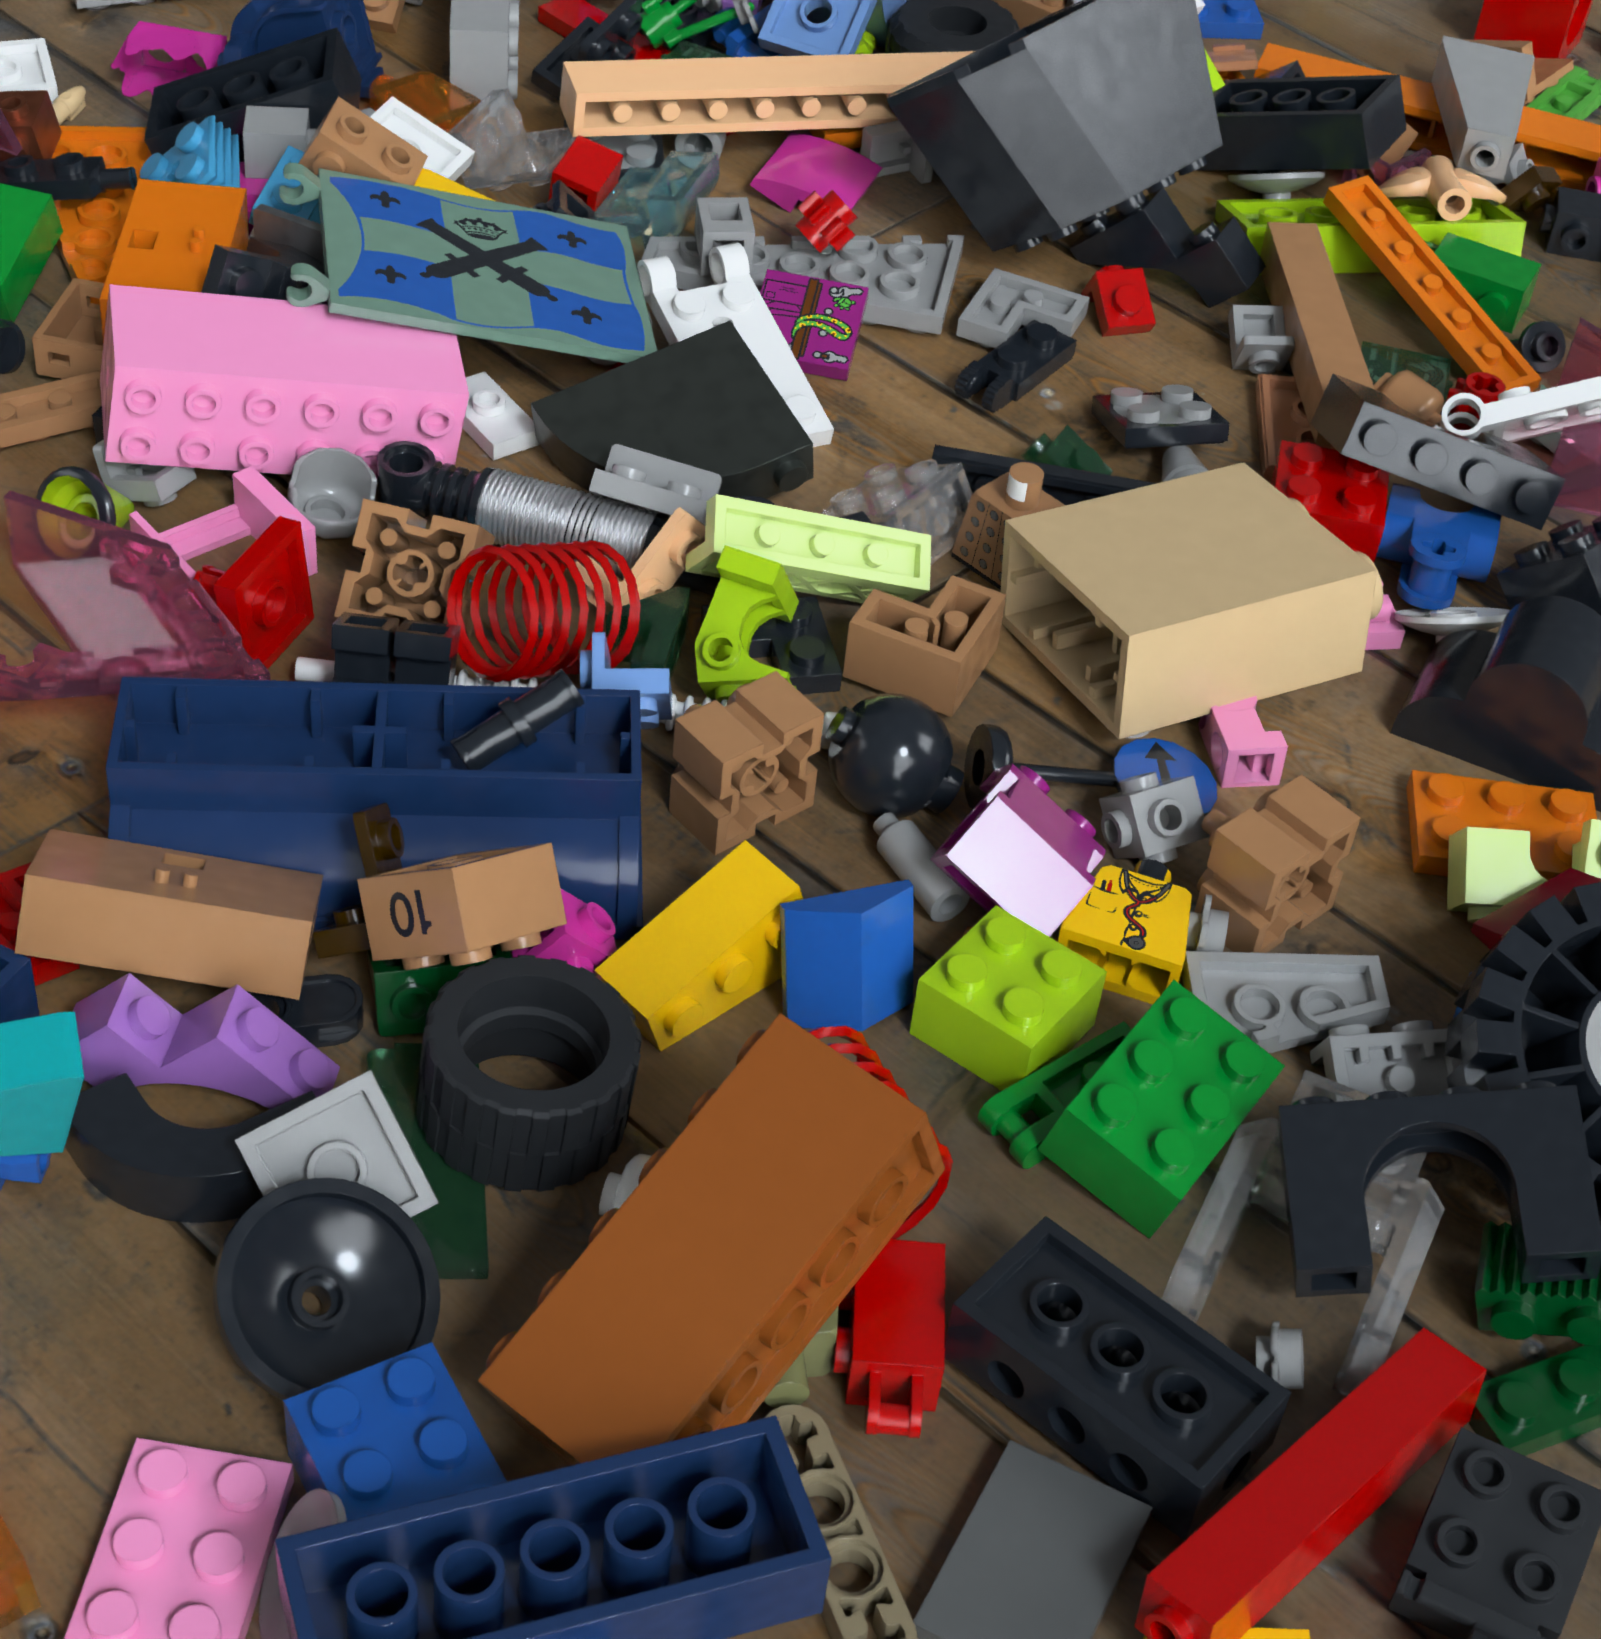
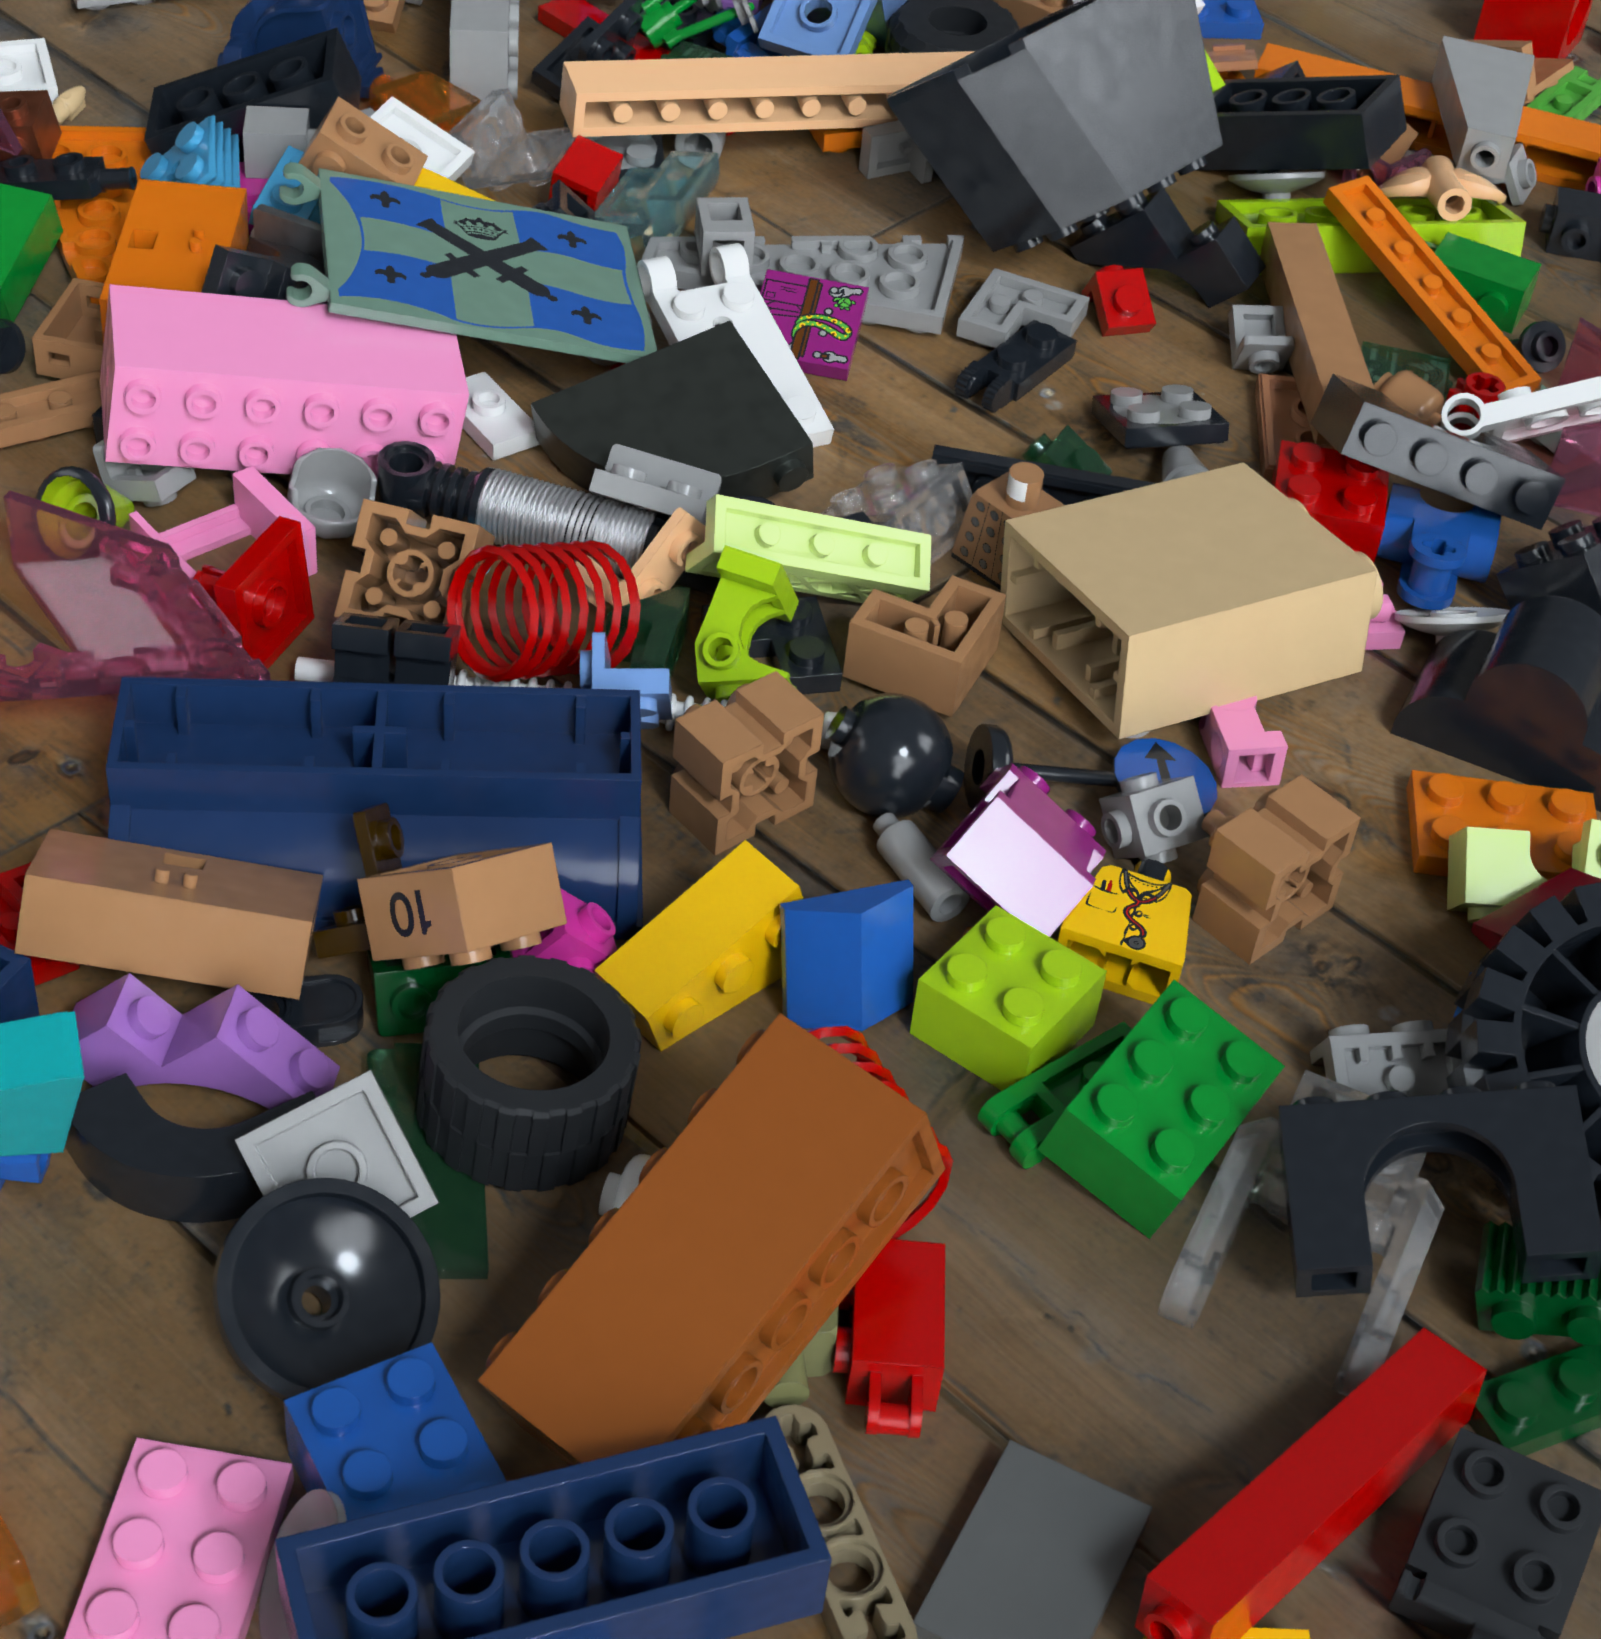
dark pink piece [111,21,228,97] -> none
black pin [450,669,584,770] -> none
dark pink slope [750,133,882,213] -> none
red gear [795,190,858,253] -> none
black brick [945,1216,1291,1541] -> none
light grey wing [1181,951,1391,1053] -> none
light grey plate [1186,894,1229,952] -> none
light grey plate [1256,1321,1304,1389] -> none
dark brown plate [1500,165,1563,213] -> none

